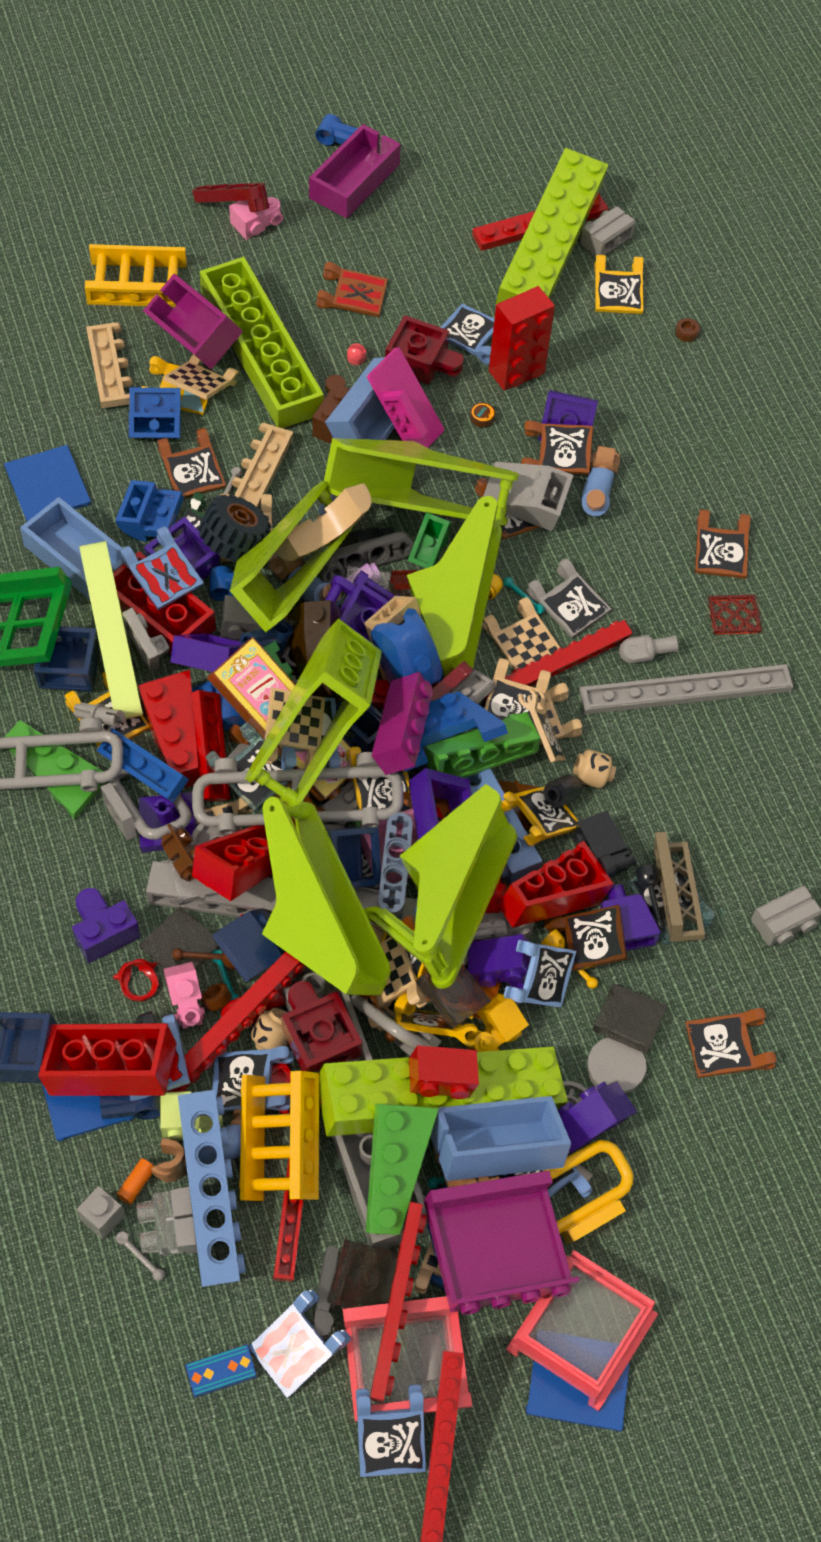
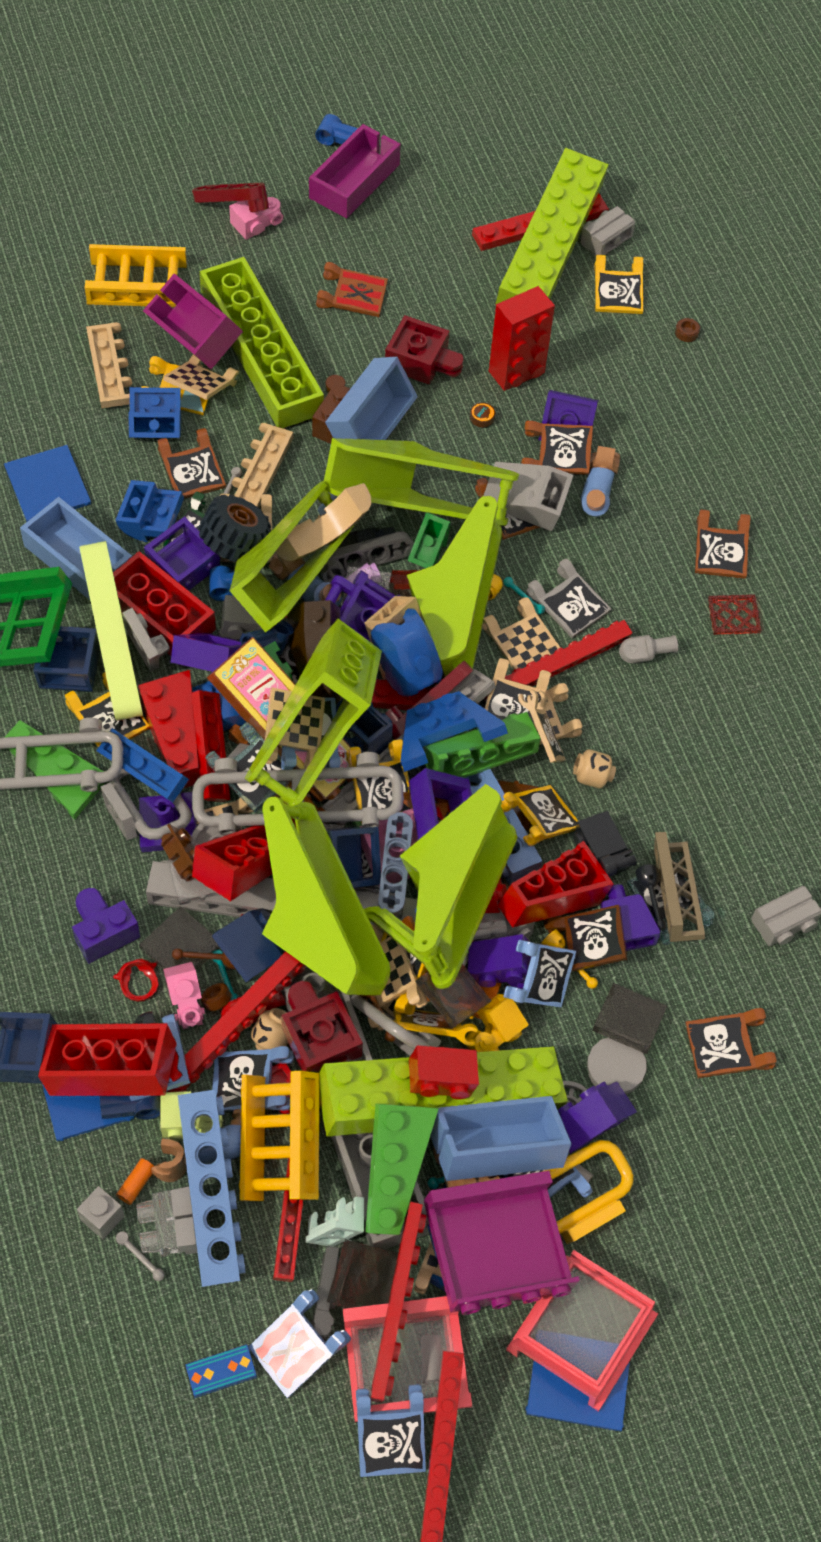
light grey axle [74,702,125,728] -> none
flag [120,526,204,610] -> none
coral hinge [347,343,366,365] -> none
dark pink bracket [367,348,444,448] -> none
magenta brick [372,672,433,775] -> none
flag [441,304,494,365] -> none
black brick [544,774,582,808] -> none
light grey tile [579,664,794,715] -> none
none -> light aqua hinge [305,1196,364,1247]

